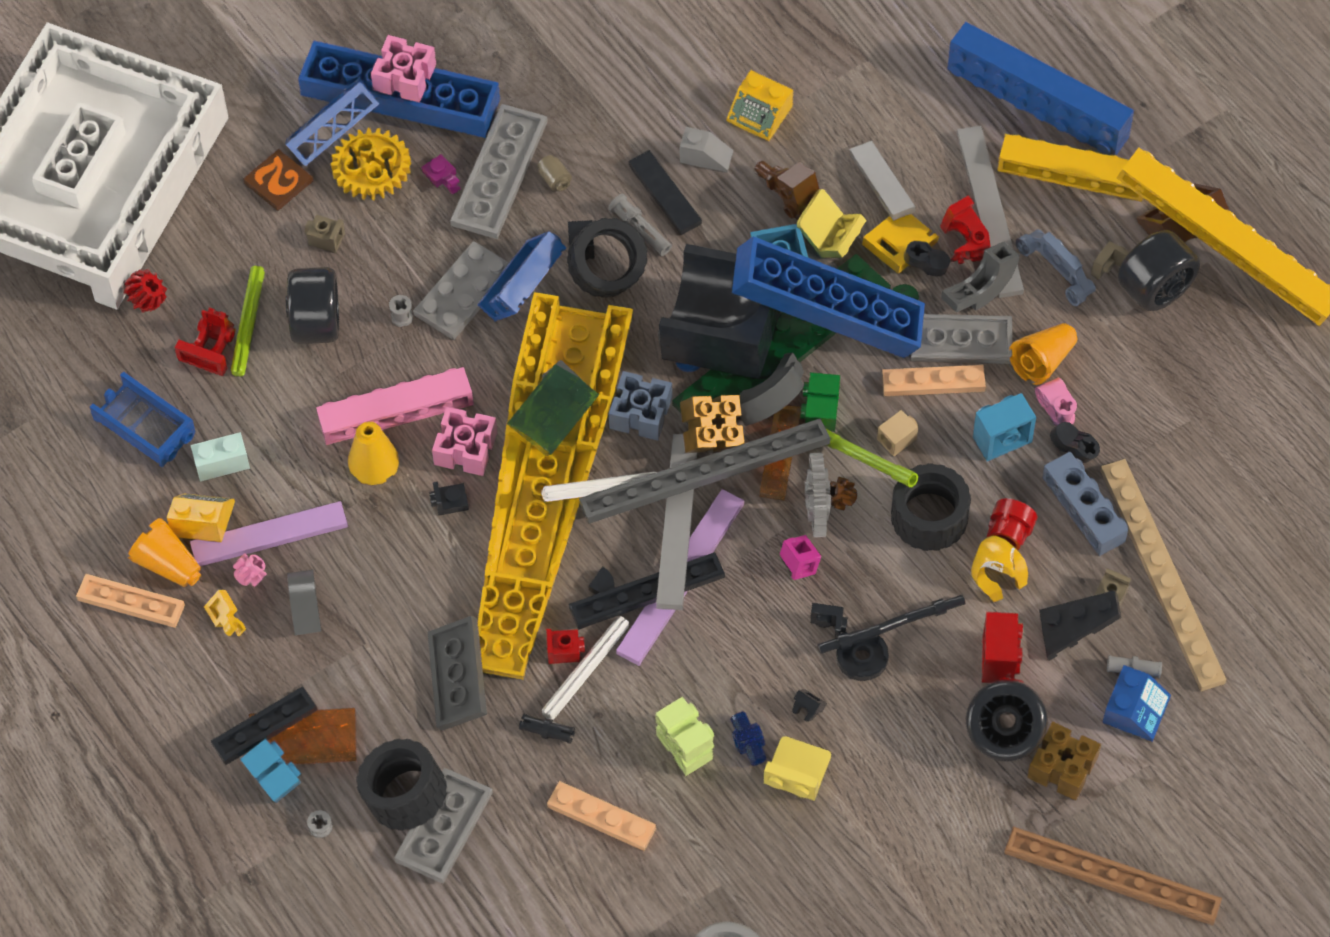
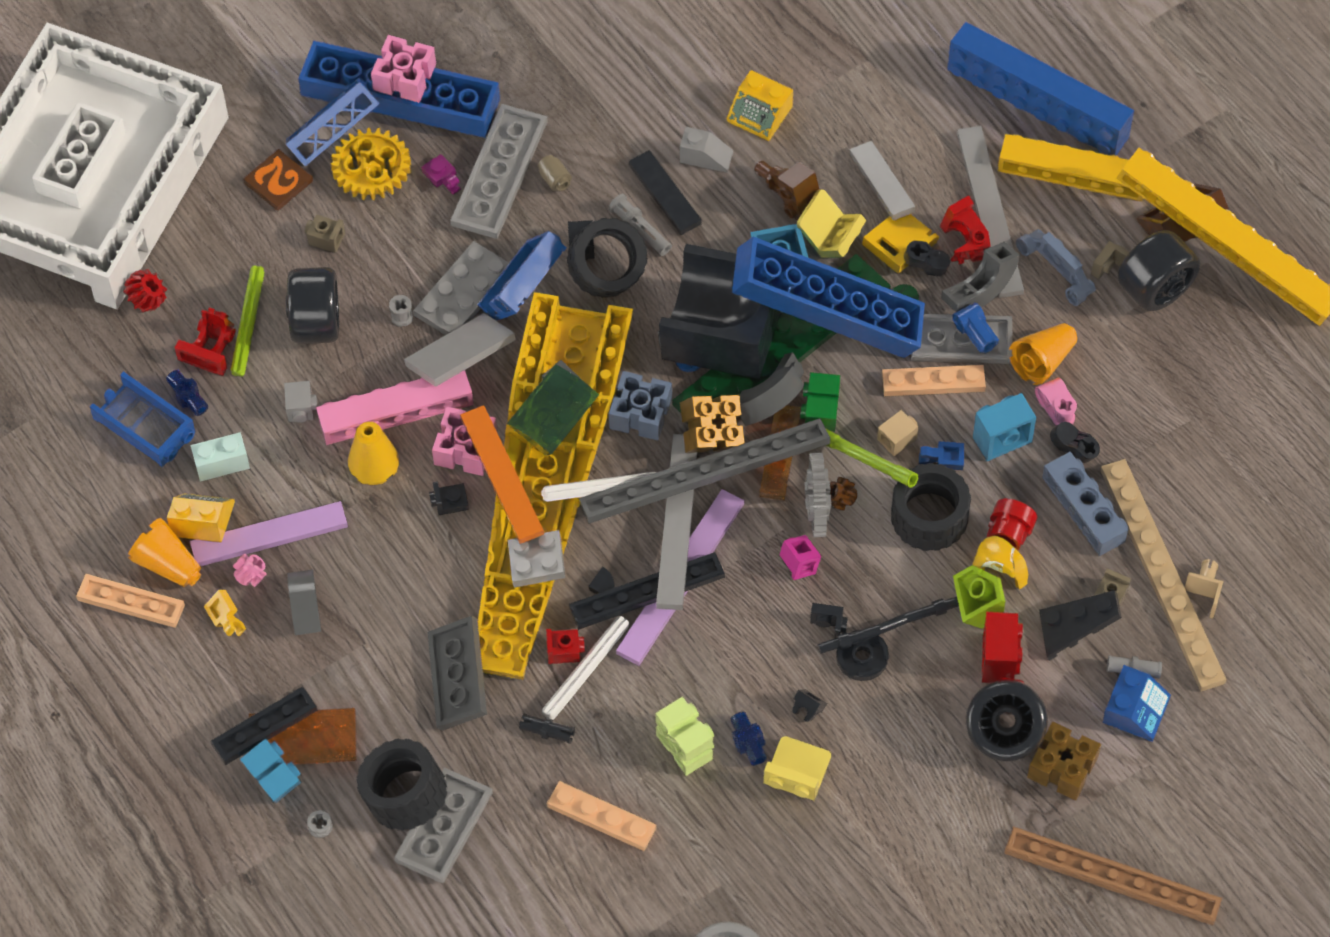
none -> clear blue axle [166,370,209,416]
none -> light grey brick [284,381,318,423]
none -> light grey tile [404,313,516,387]
none -> orange tile [460,405,544,544]
none -> light grey plate [508,530,566,588]
none -> blue plate [919,441,964,470]
none -> blue piece [952,303,999,353]
none -> lime slope [953,565,1006,629]
none -> tan bracket [1185,559,1223,619]

